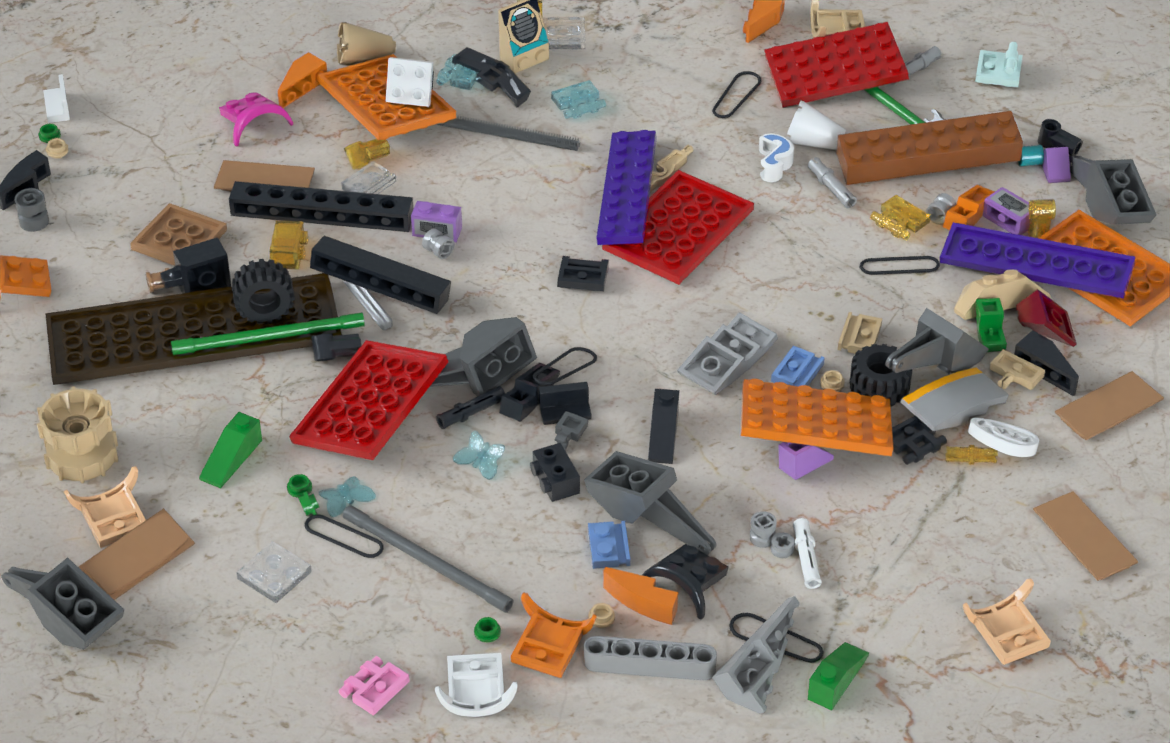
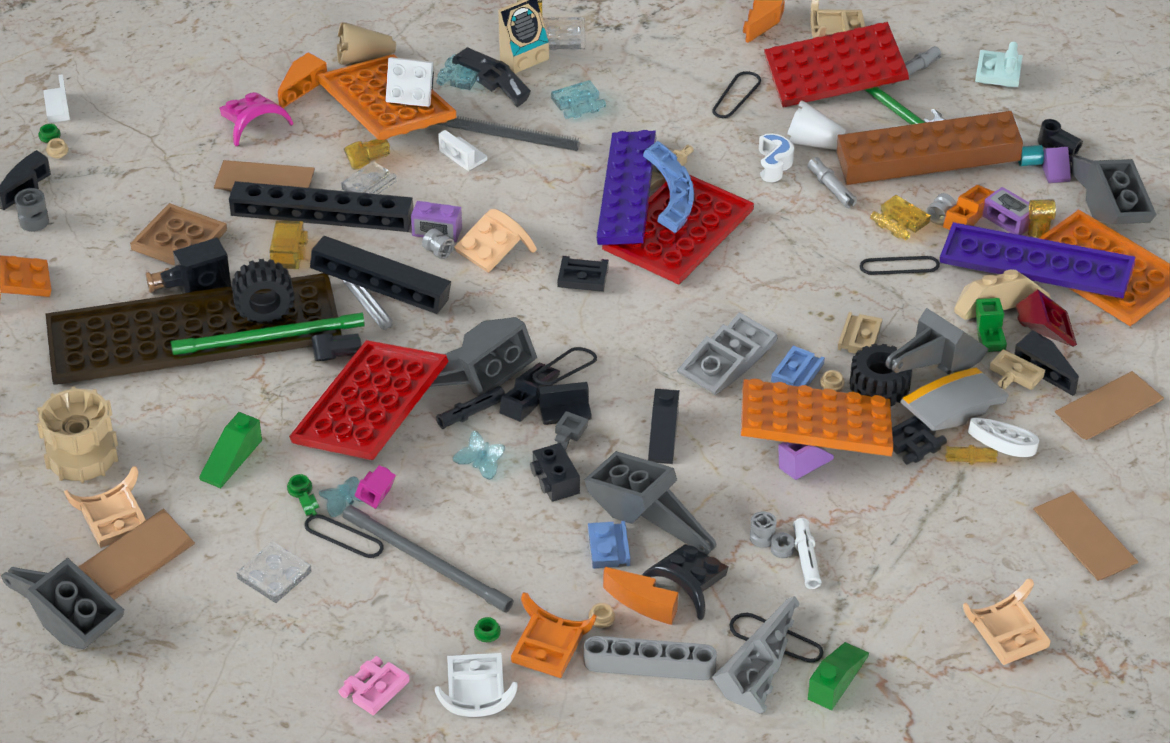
none -> dark pink brick [355,465,396,509]
none -> white panel [439,130,487,171]
none -> light nougat piece [454,209,537,273]
none -> medium blue tile [643,141,694,233]

